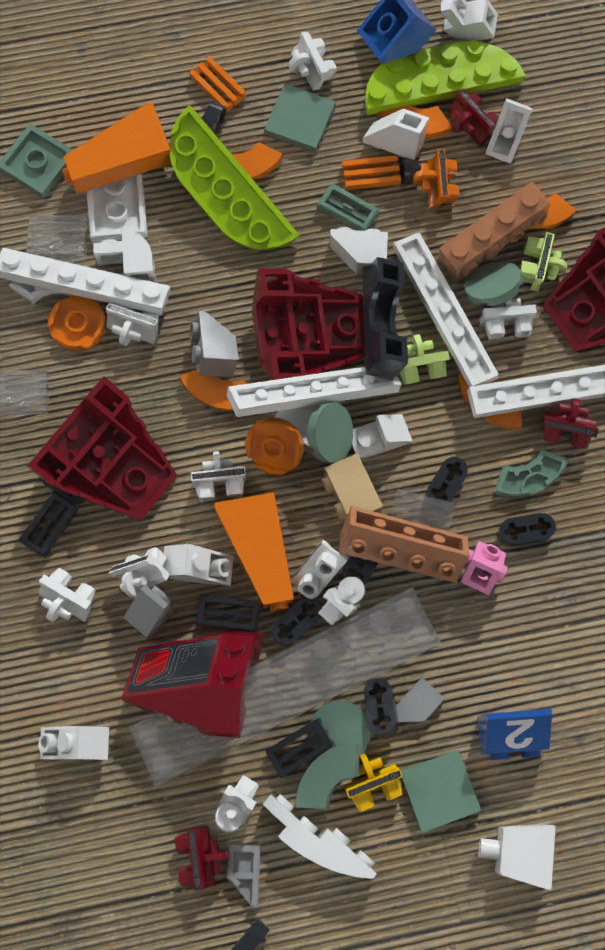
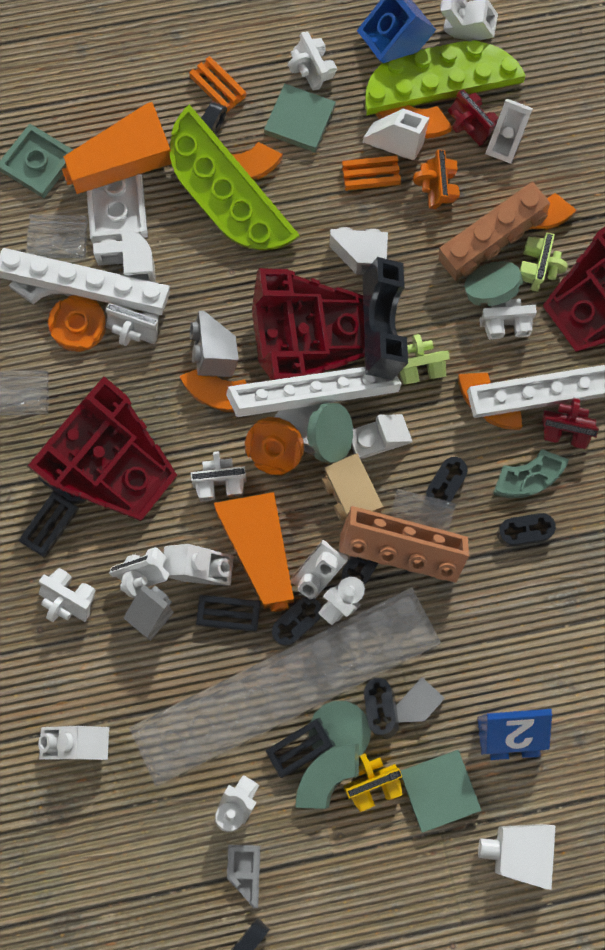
dark red wedge [122,631,265,738] -> none
dark red hips [175,826,229,891] -> none
white slope [262,794,377,879] -> none
sand green tile [317,183,379,231] -> none
white plate [393,232,499,387] -> none
black hinge [399,160,421,183] -> none
bright pink brick [461,541,508,595] -> none

